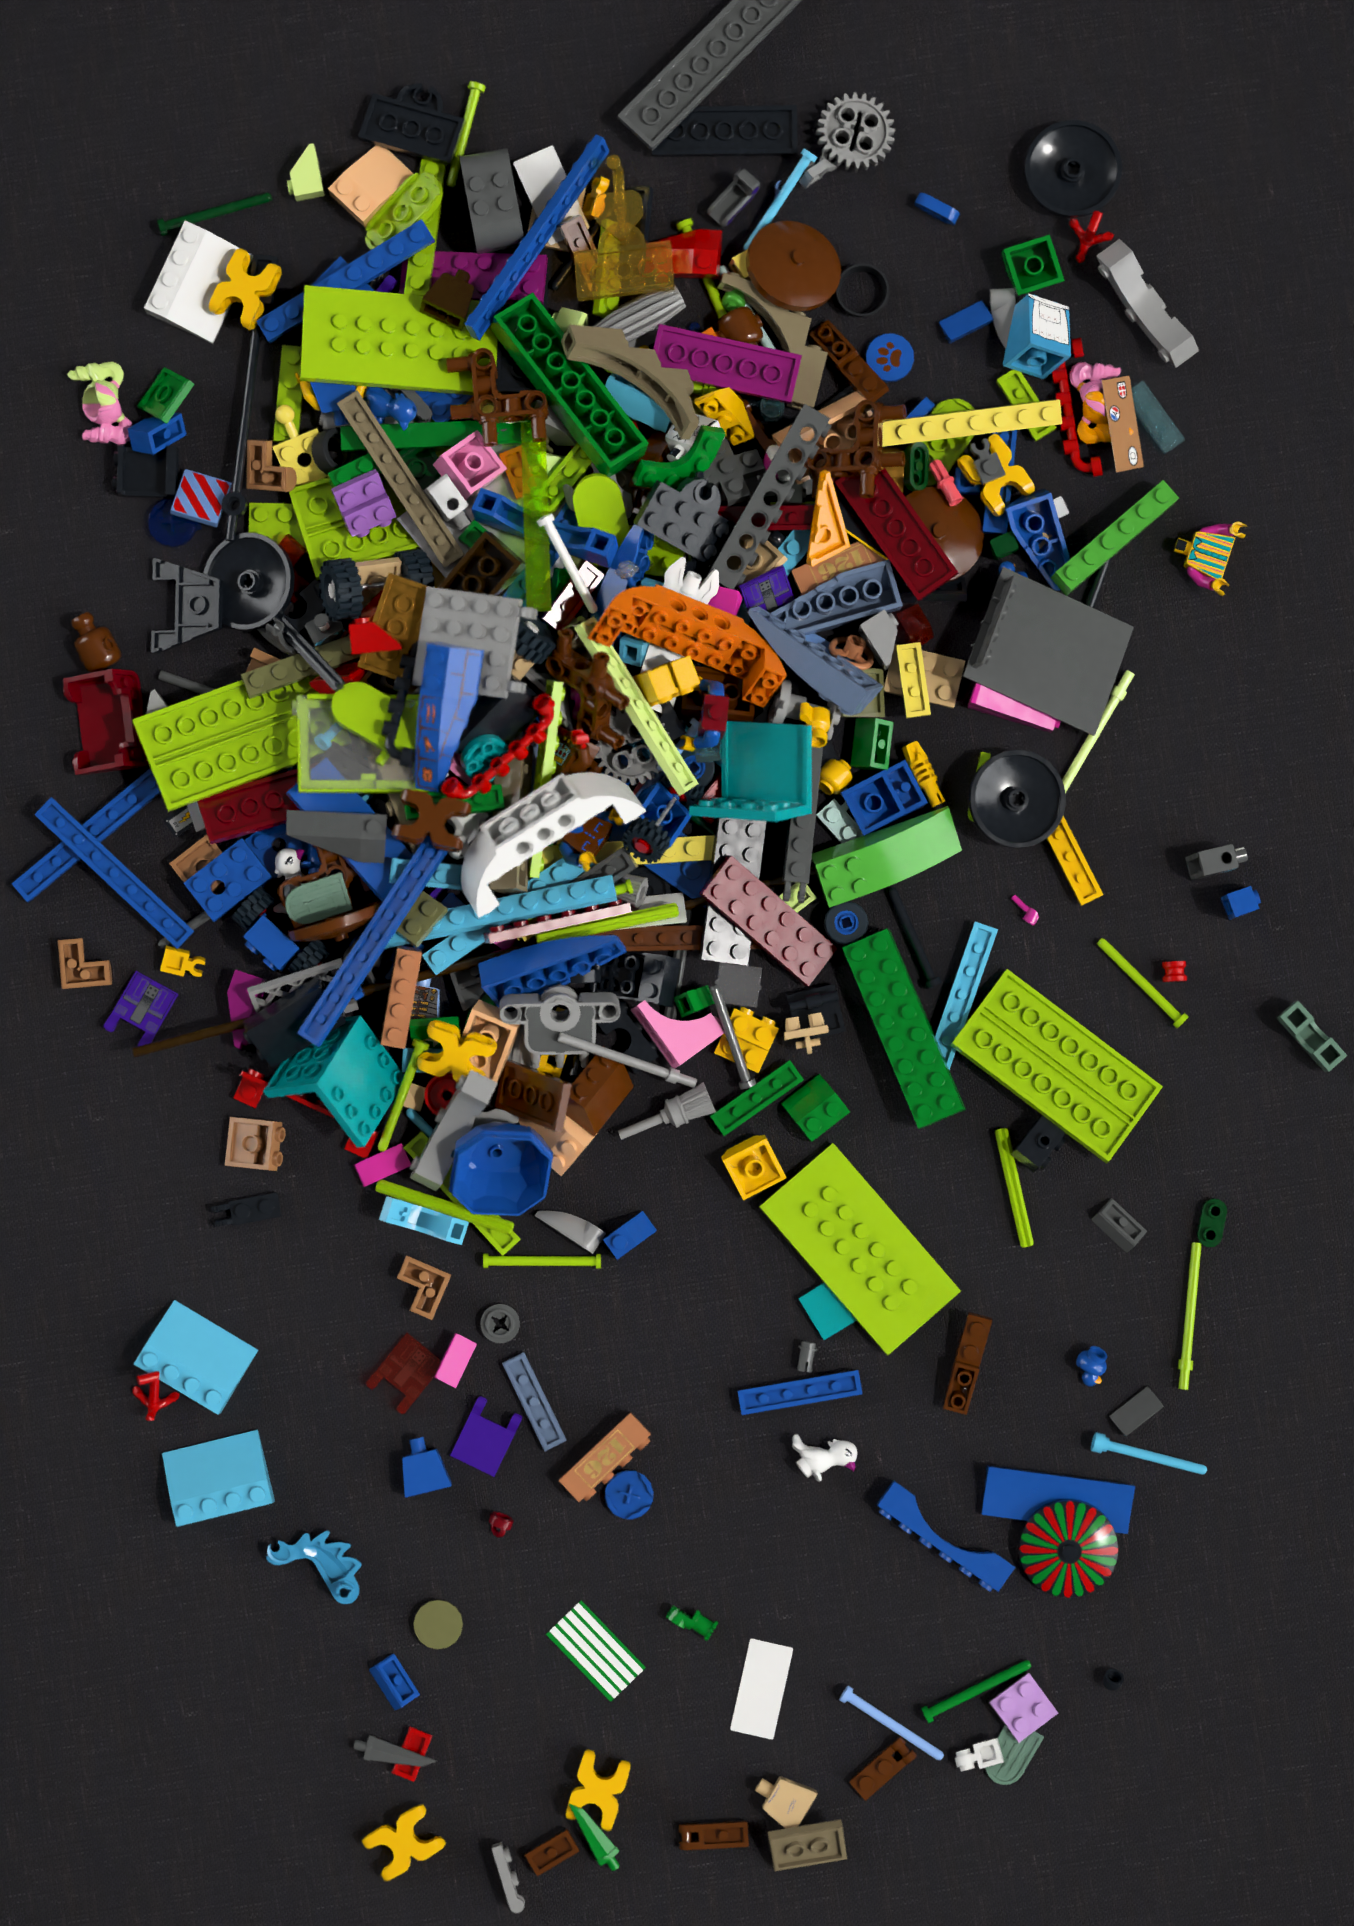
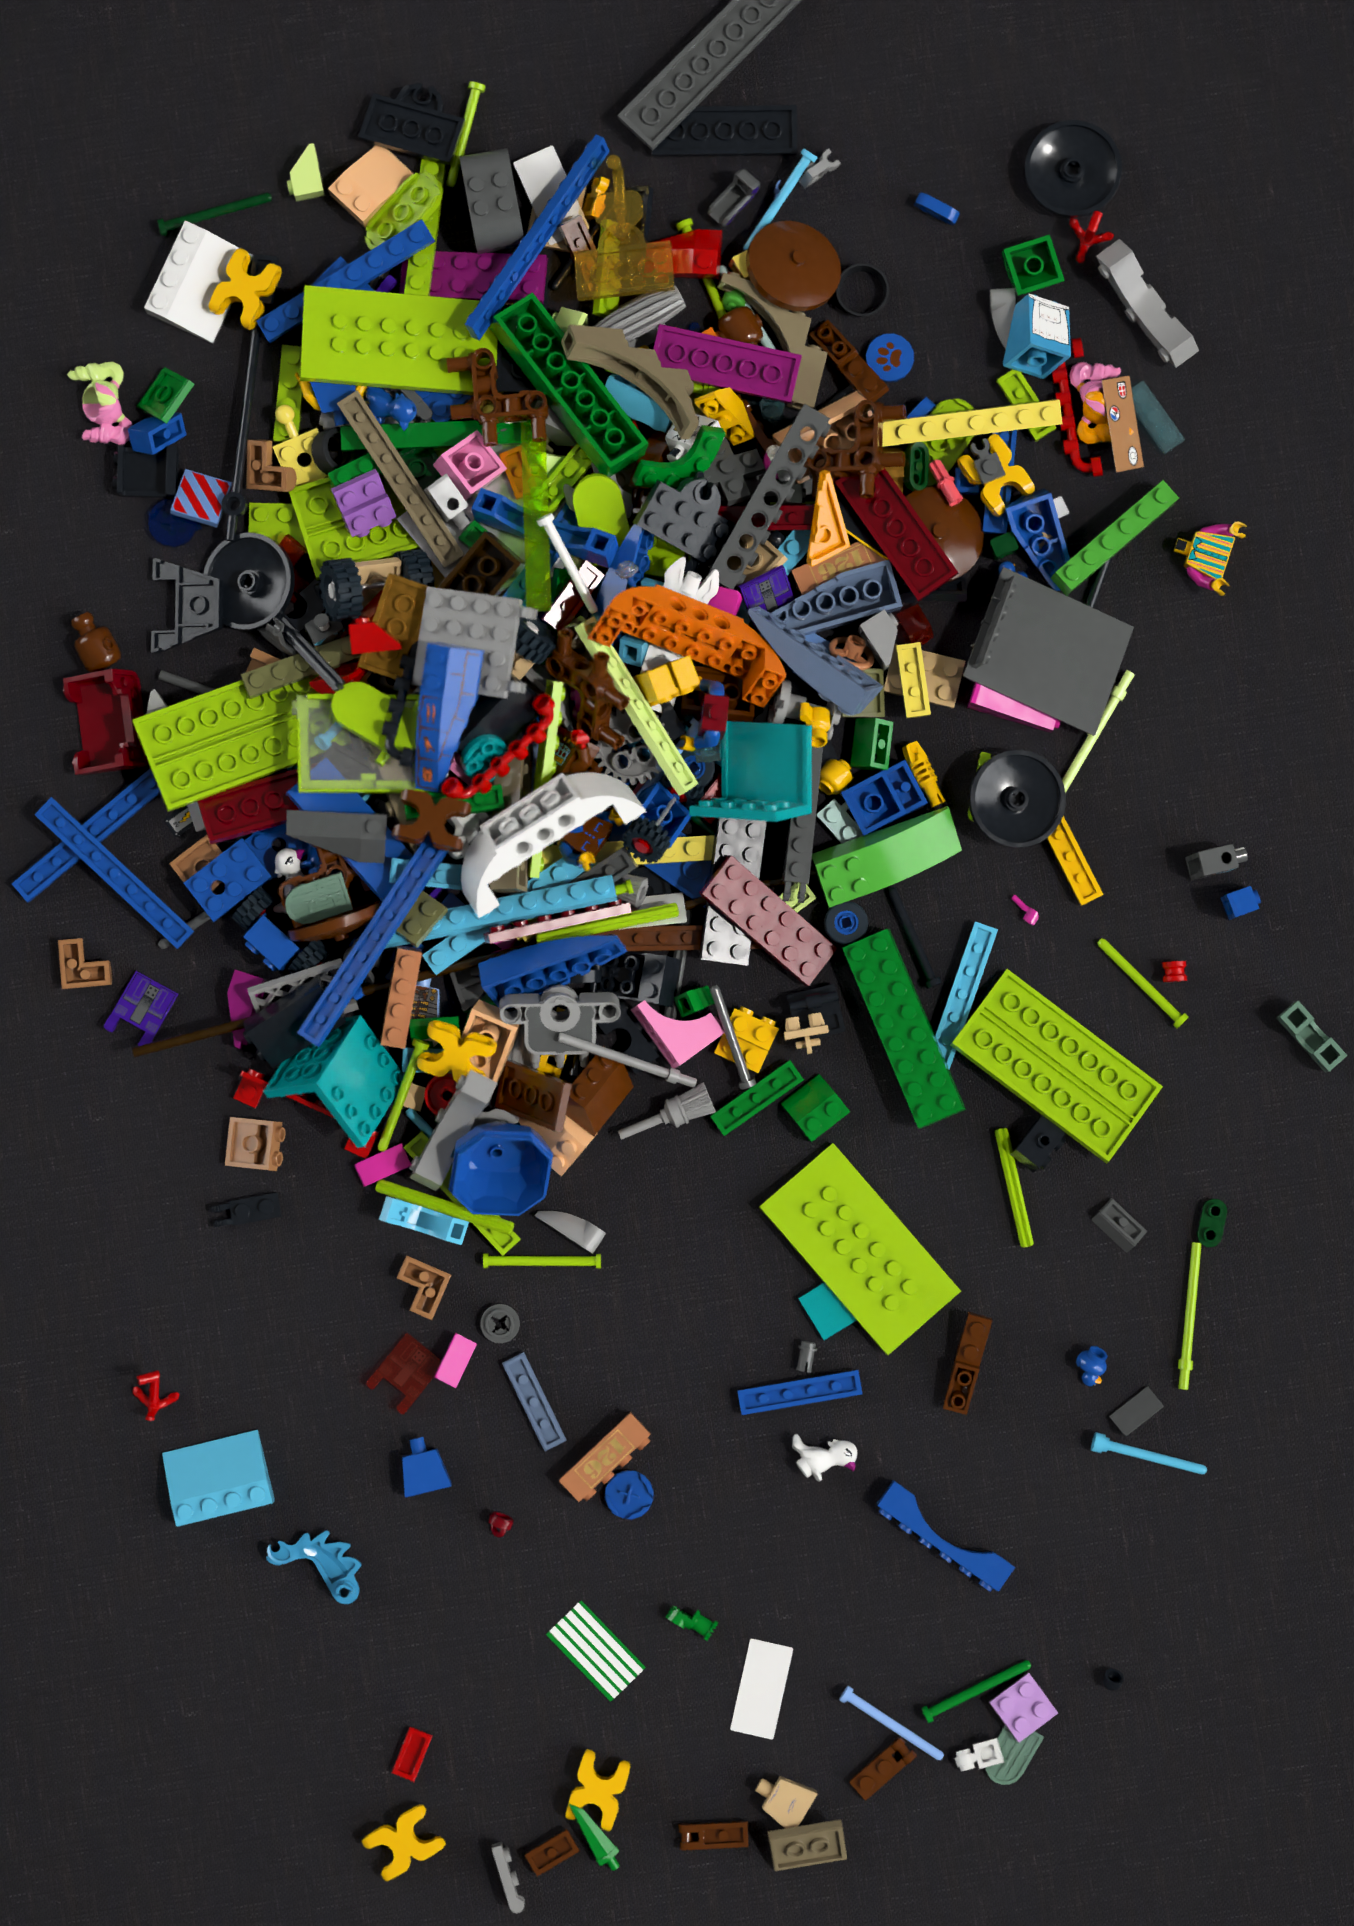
medium azure slope [134,1300,258,1414] -> none
yellow plate [160,945,206,977] -> none
dark grey bar [354,1735,437,1767] -> none
blue slope [369,1653,420,1710] -> none
olive tile [414,1600,463,1649] -> none
dark brown torso [419,270,475,331] -> none
dark purple flag [450,1396,522,1477] -> none
blue slope [603,1211,657,1259] -> none
clear piece [715,962,762,1008] -> none
yellow slope [721,1135,786,1200] -> none
light grey gear [816,92,895,171] -> none
blue slope [939,300,994,344] -> none
blue arch [981,1465,1136,1534] -> none
dish [1019,1499,1118,1598] -> none

